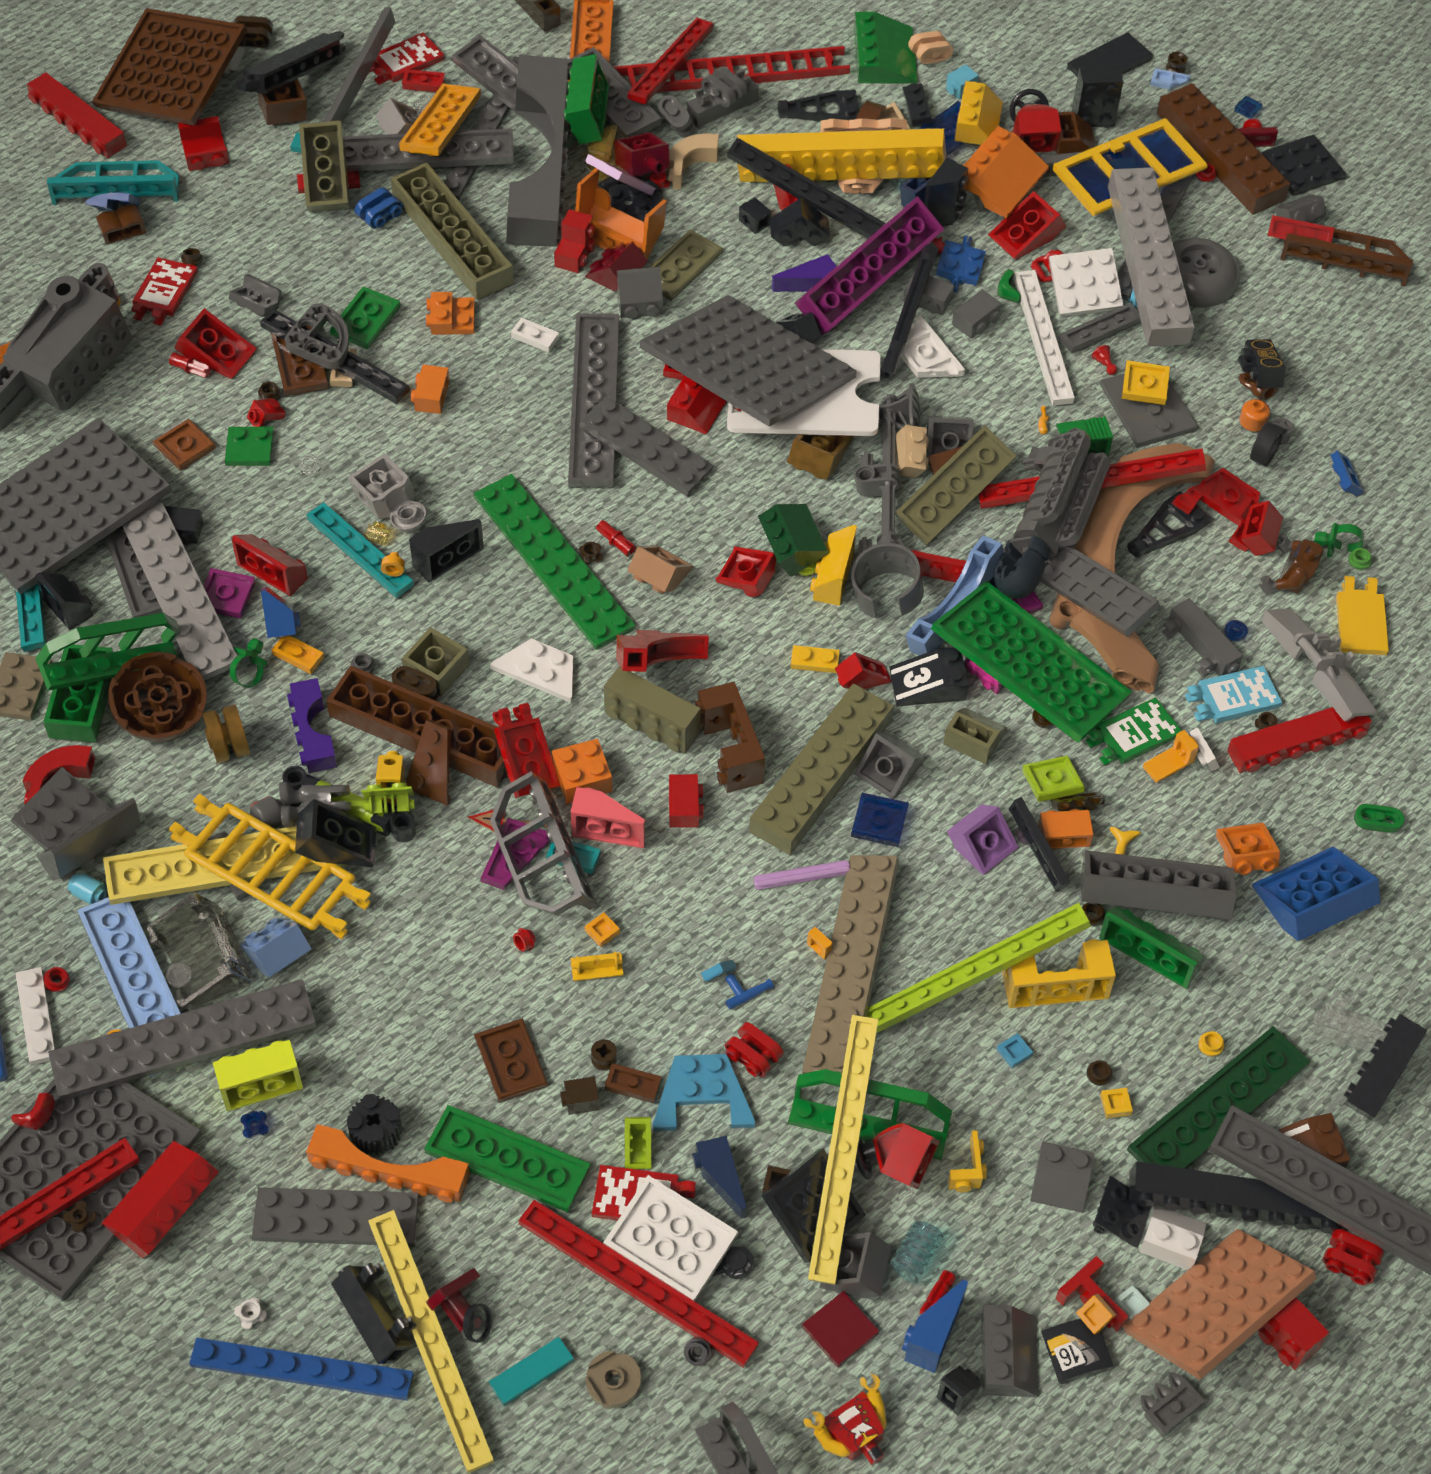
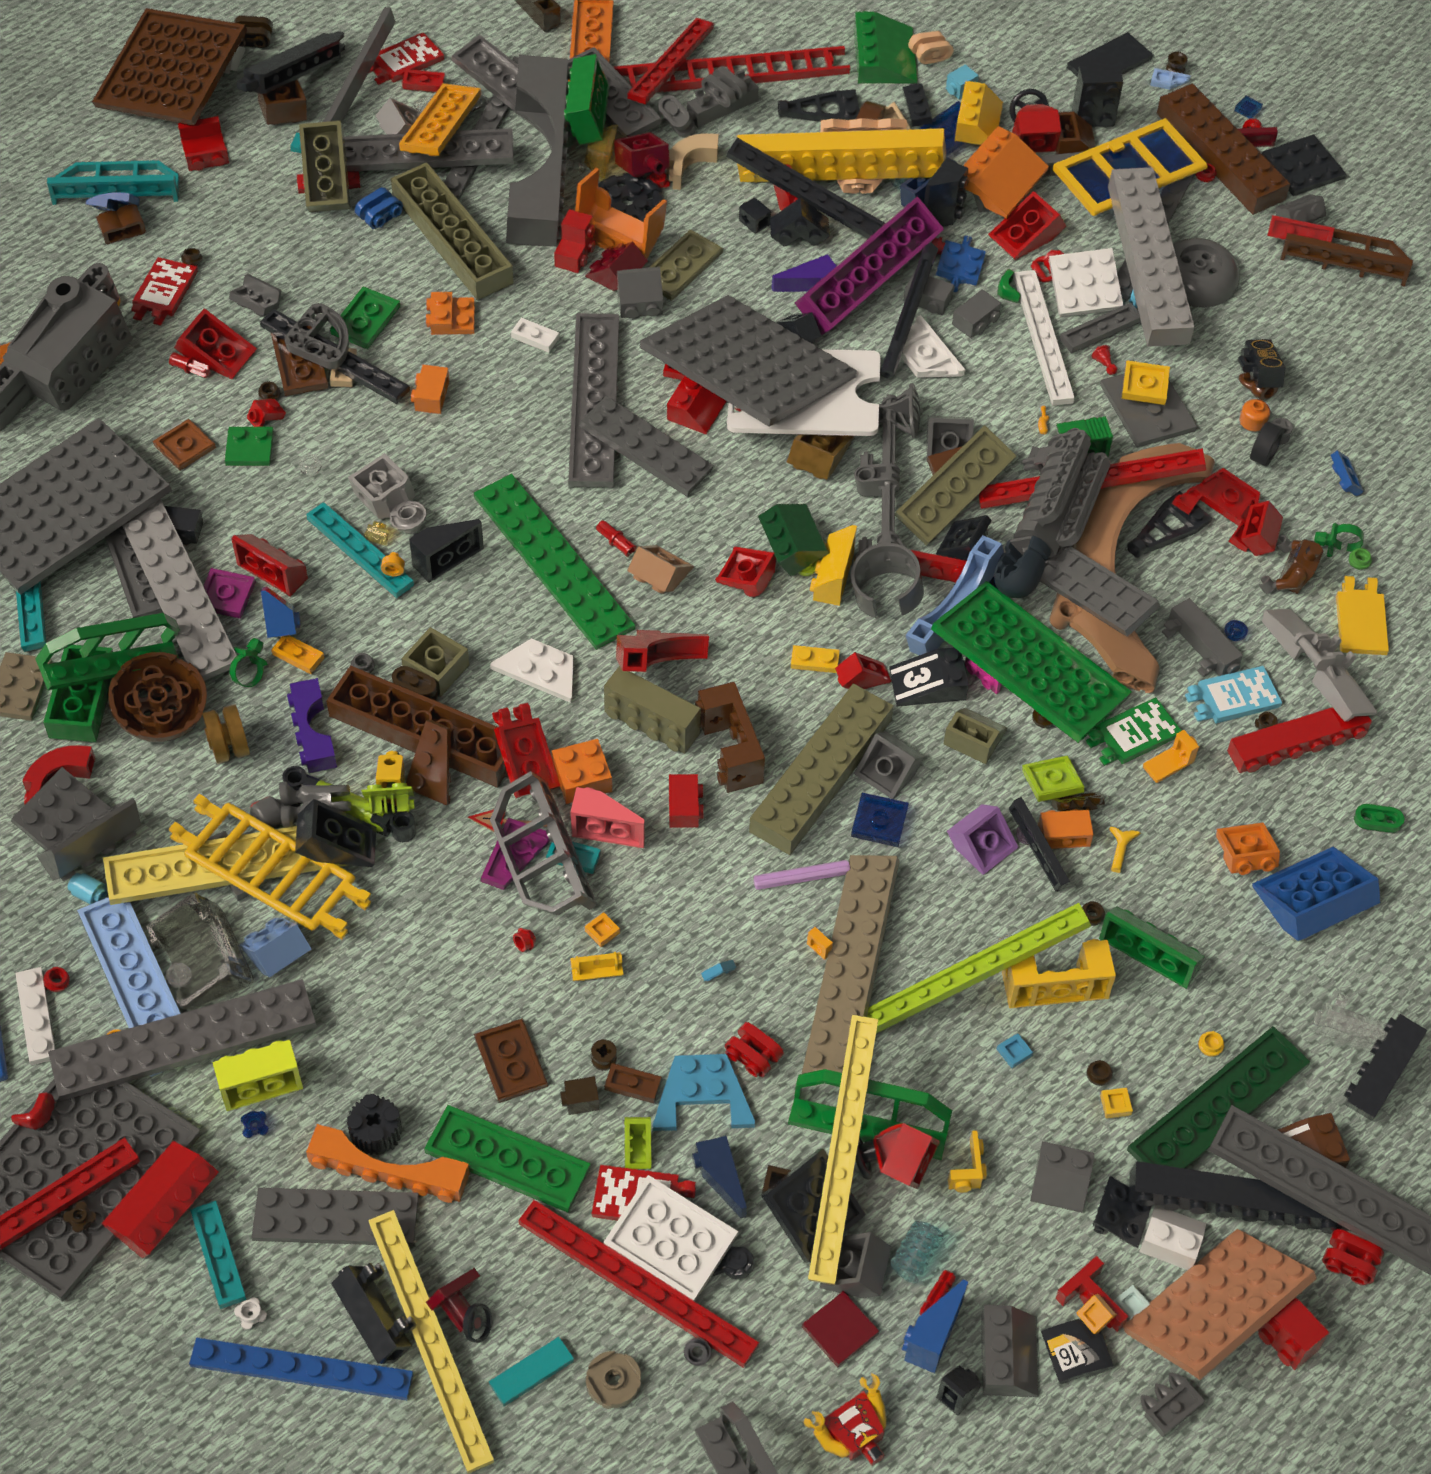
red brick [27,72,127,158] -> none
black slope [35,572,93,631] -> none
dark brown plate [579,542,603,564] -> none
lavender tile [585,154,655,195] -> none
blue piece [725,974,774,1010] -> none
tan brick [896,425,929,478] -> none
magenta tile [1011,591,1043,614] -> none
dark grey brick [1081,850,1237,919] -> none
white plate [1189,727,1220,771] -> none
none -> teal plate [190,1201,247,1309]
none -> black piece [936,515,992,561]

